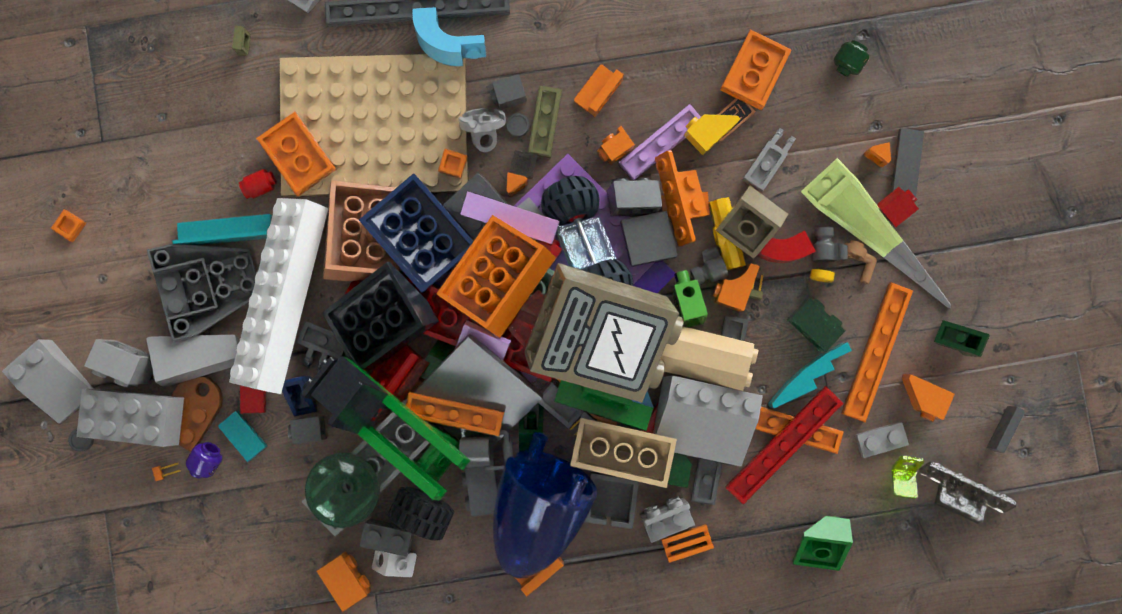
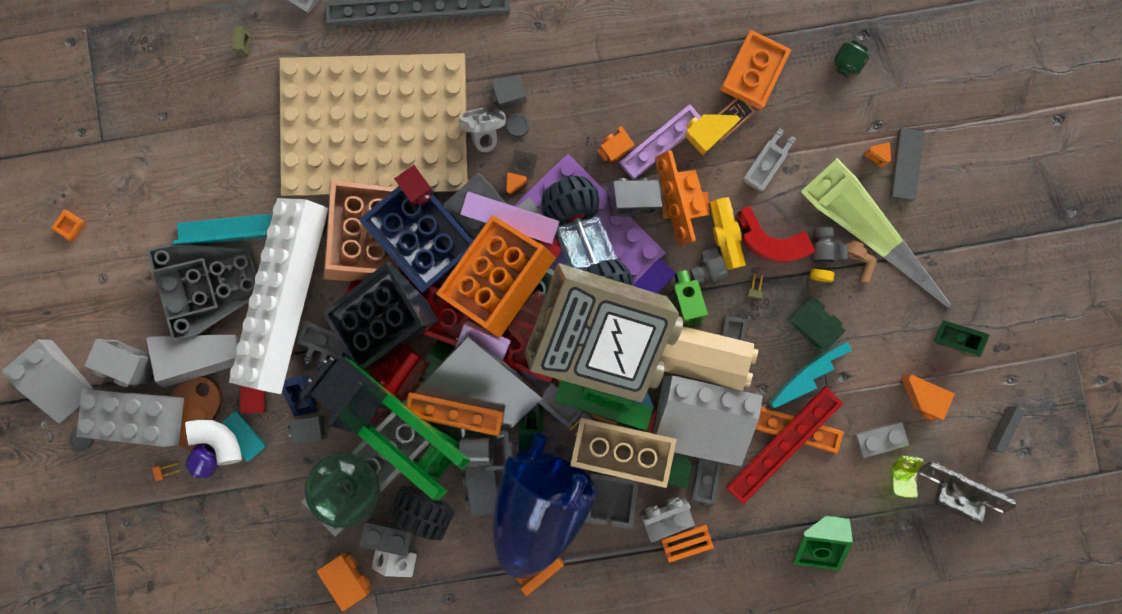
red brick [239,169,277,199] -> none
orange tile [256,112,336,196] -> none
medium azure arch [413,7,486,66] -> none
orange tile [438,149,468,179] -> none
olive tile [528,85,562,159] -> none
orange panel [574,65,624,117] -> none
dark grey tile [620,211,678,267] -> none
orange arch [712,263,760,312] -> none
dark tan slope [716,186,788,259] -> none
orange tile [841,282,913,422] -> none
red brick [877,187,919,227] -> none
none -> white cylinder [185,420,242,465]
none -> dark red brick [394,165,434,206]

